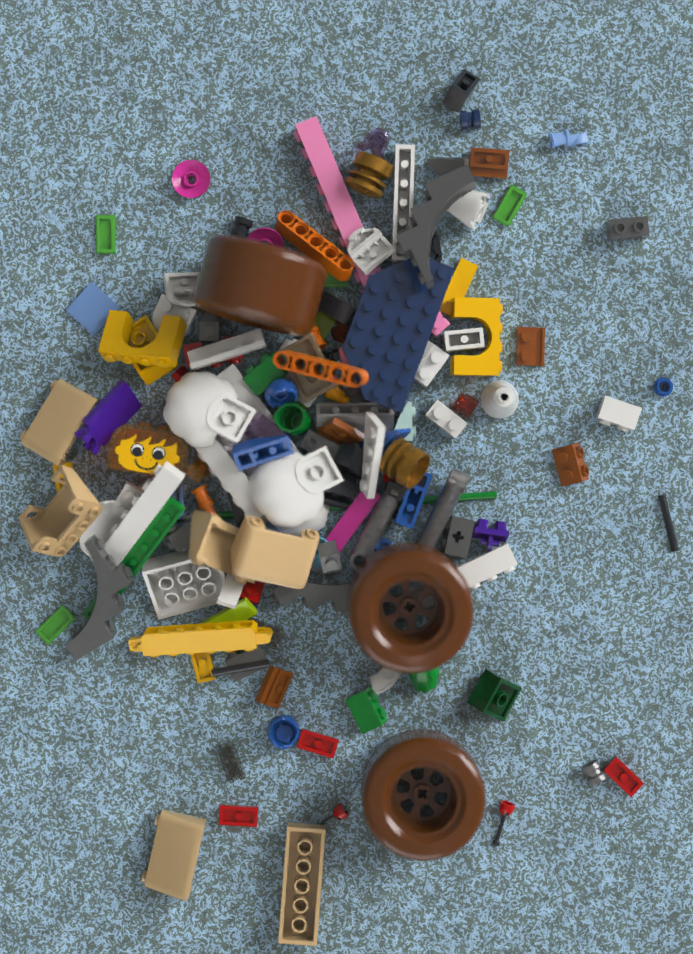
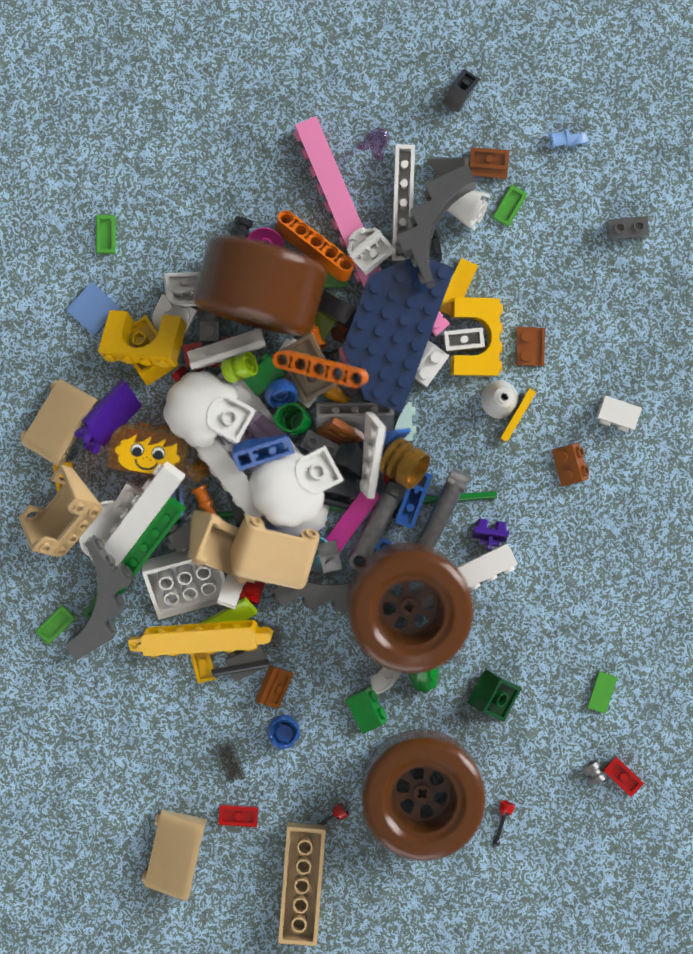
dark pink dish [172,160,210,198] -> none
red plate [297,728,339,759] -> none
pearl gold wheel [345,151,394,199] -> none
white brick [424,399,468,439] -> none
dark grey brick [441,516,475,558] -> none
clear red brick [452,392,479,418] -> none
dark blue wheel [459,109,481,130] -> none
blue plate [653,377,673,397] -> none
black bar [658,494,679,552] -> none
none -> lime wheel [221,351,258,383]
none -> yellow tile [499,388,536,442]
none -> bright green tile [587,671,618,714]

